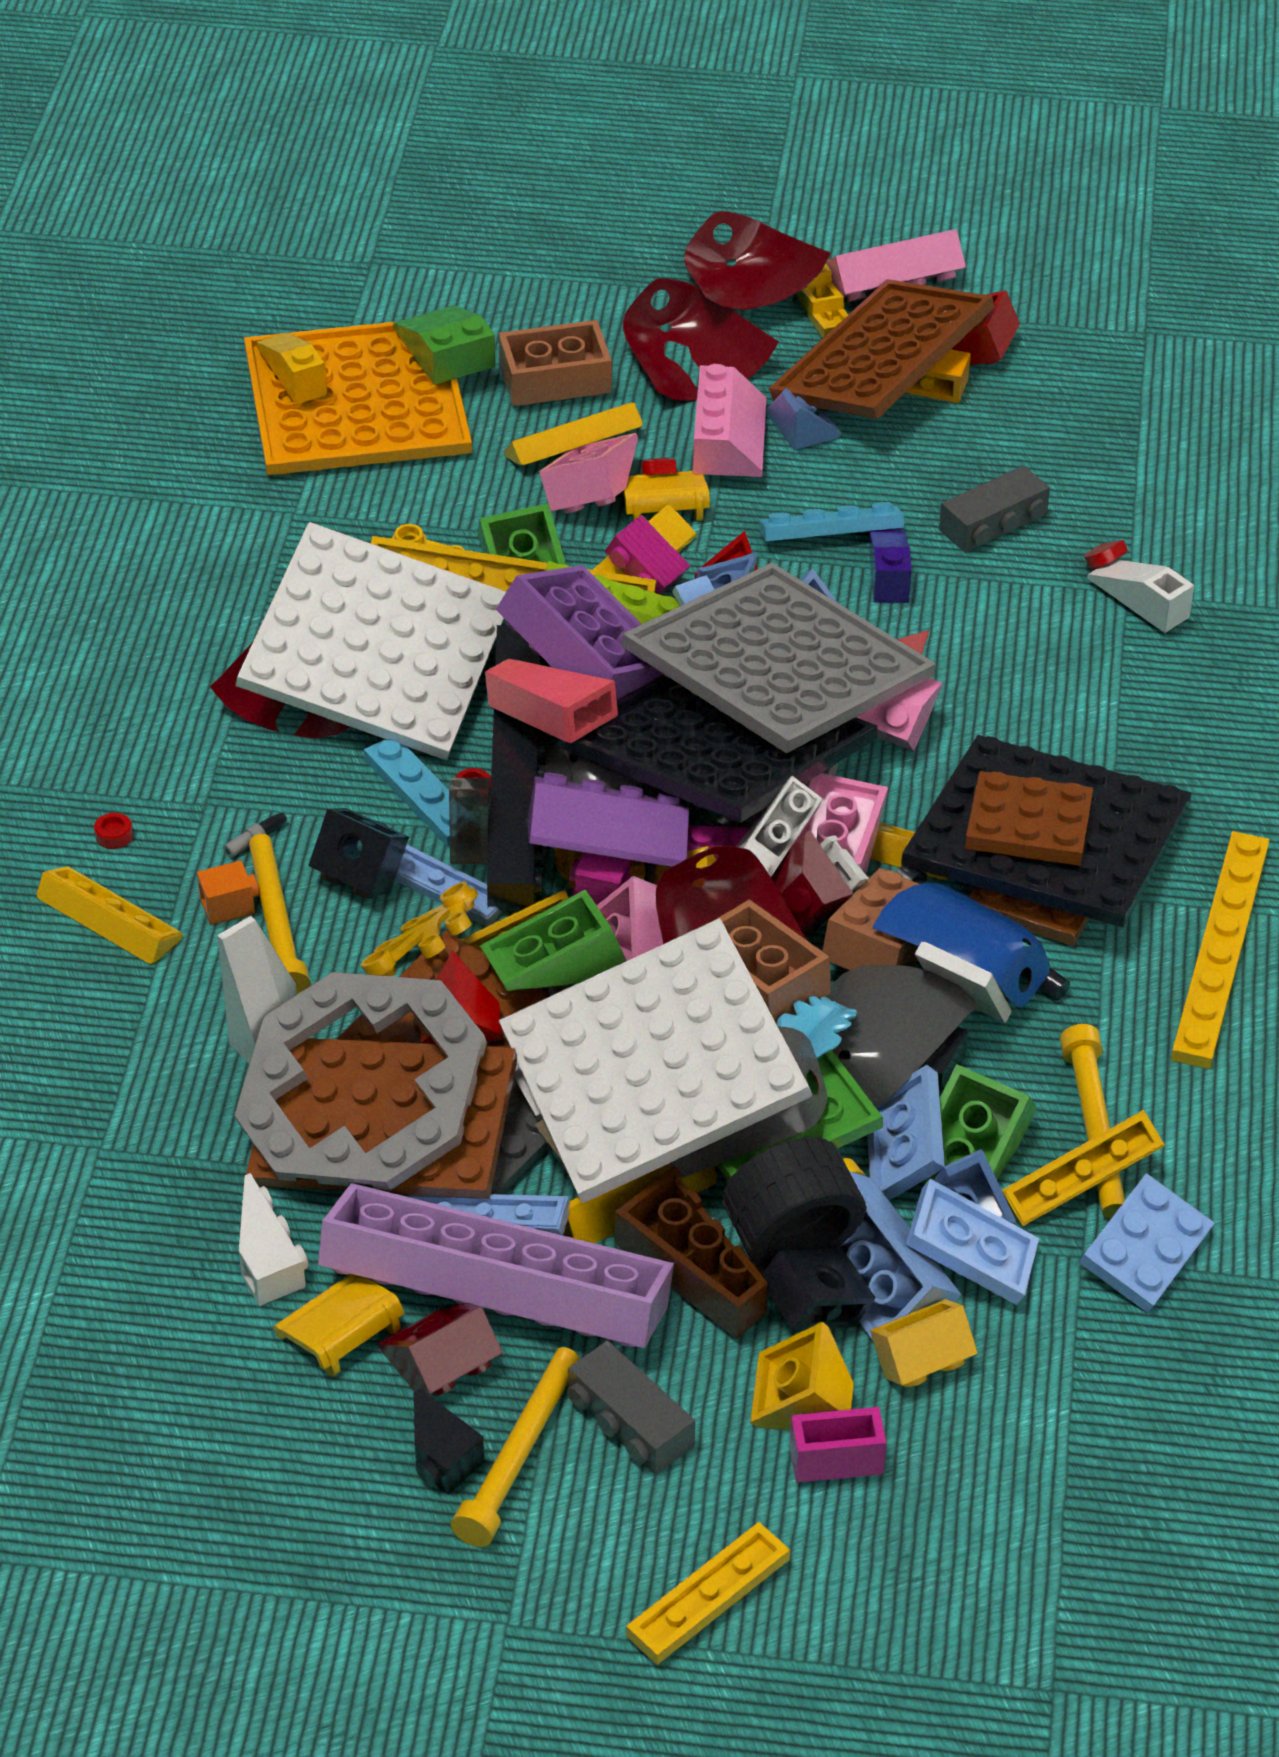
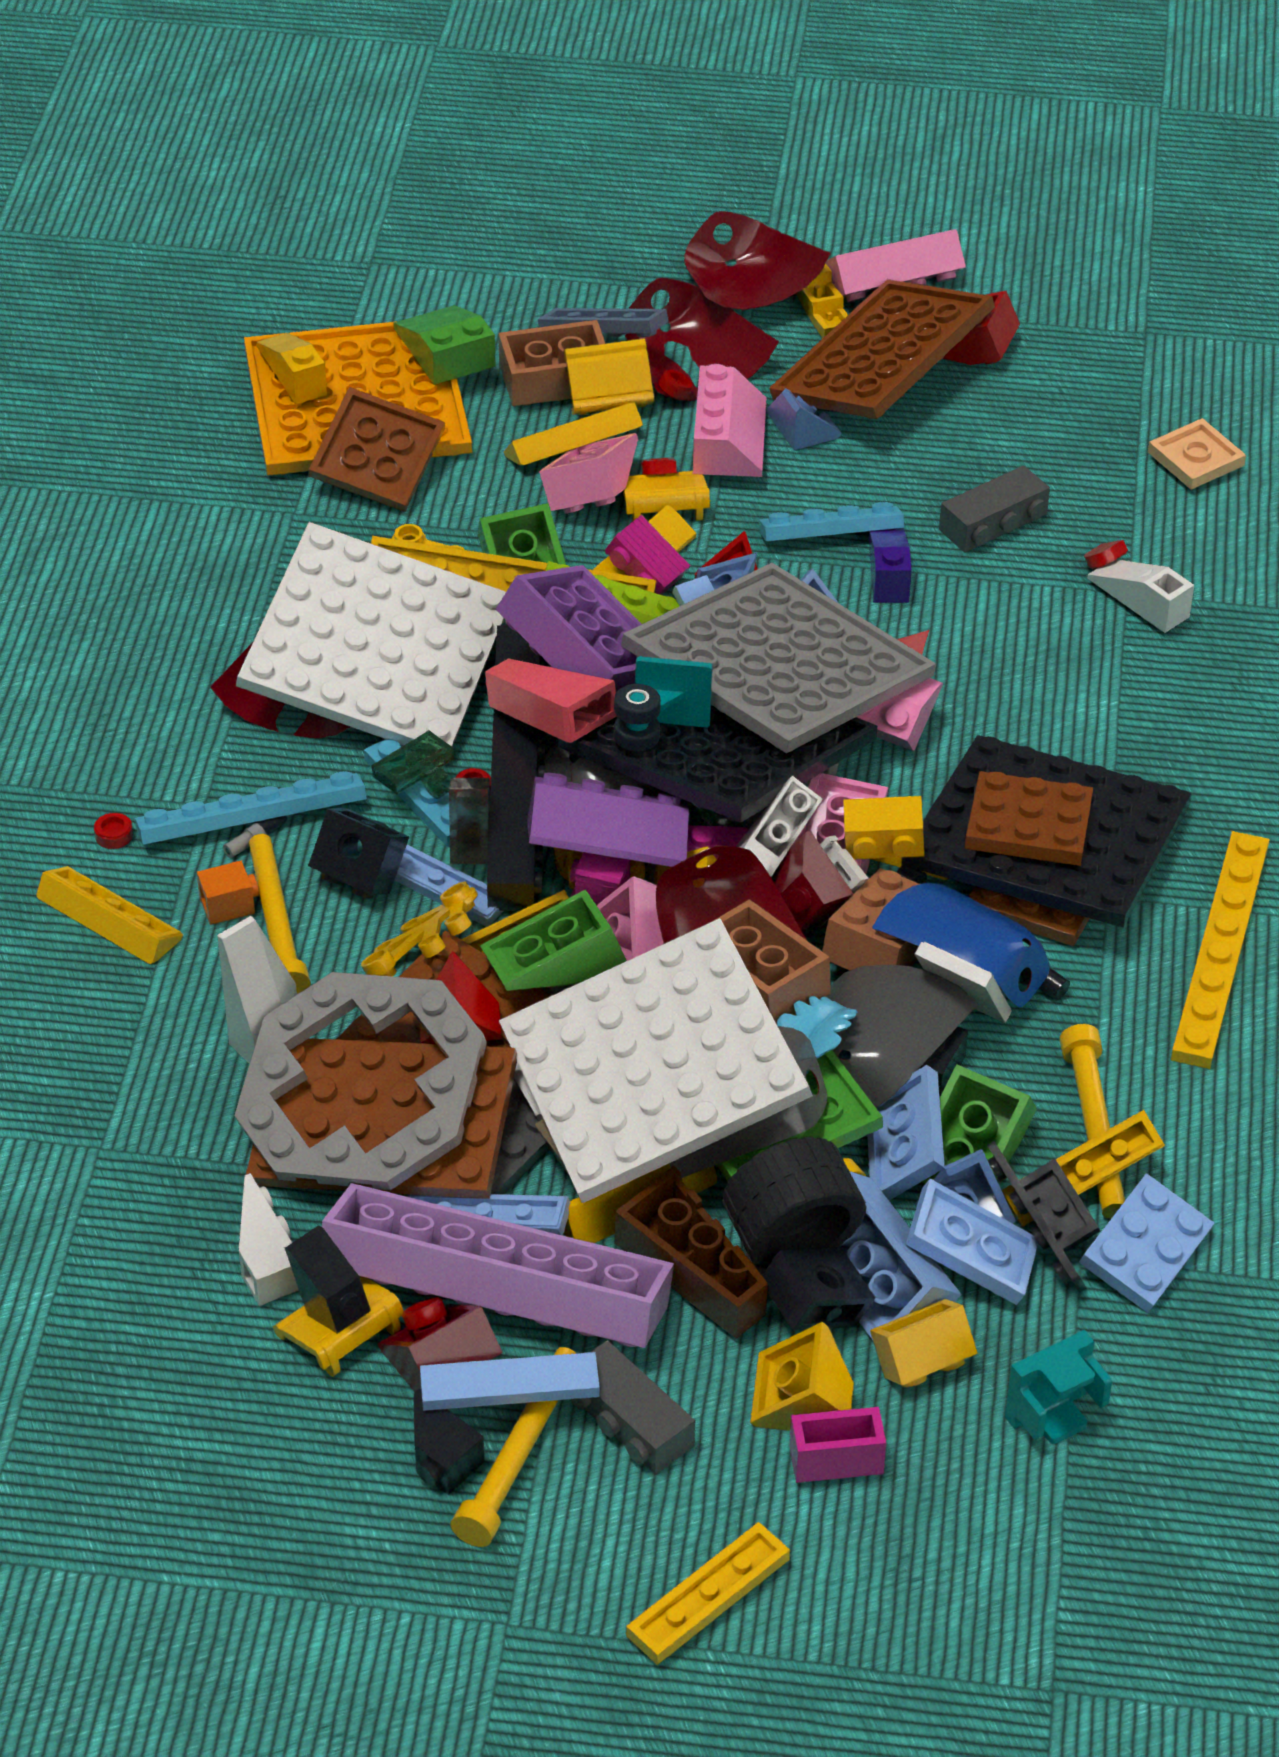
light orange slope [905,349,971,403] -> none
none -> medium azure plate [135,771,367,845]
none -> black slope [285,1225,371,1334]
none -> dark orange plate [309,387,445,512]
none -> clear green plate [371,730,454,799]
none -> red tile [402,1297,447,1330]
none -> light blue tile [420,1352,600,1411]
none -> sand blue plate [538,308,669,337]
none -> yellow piece [564,339,654,415]
none -> teal plate [614,656,713,752]
none -> red tile [658,369,693,400]
none -> yellow brick [843,796,924,860]
none -> black bracket [987,1141,1101,1292]
none -> teal panel [1005,1330,1112,1444]
none -> light nougat plate [1148,418,1246,490]

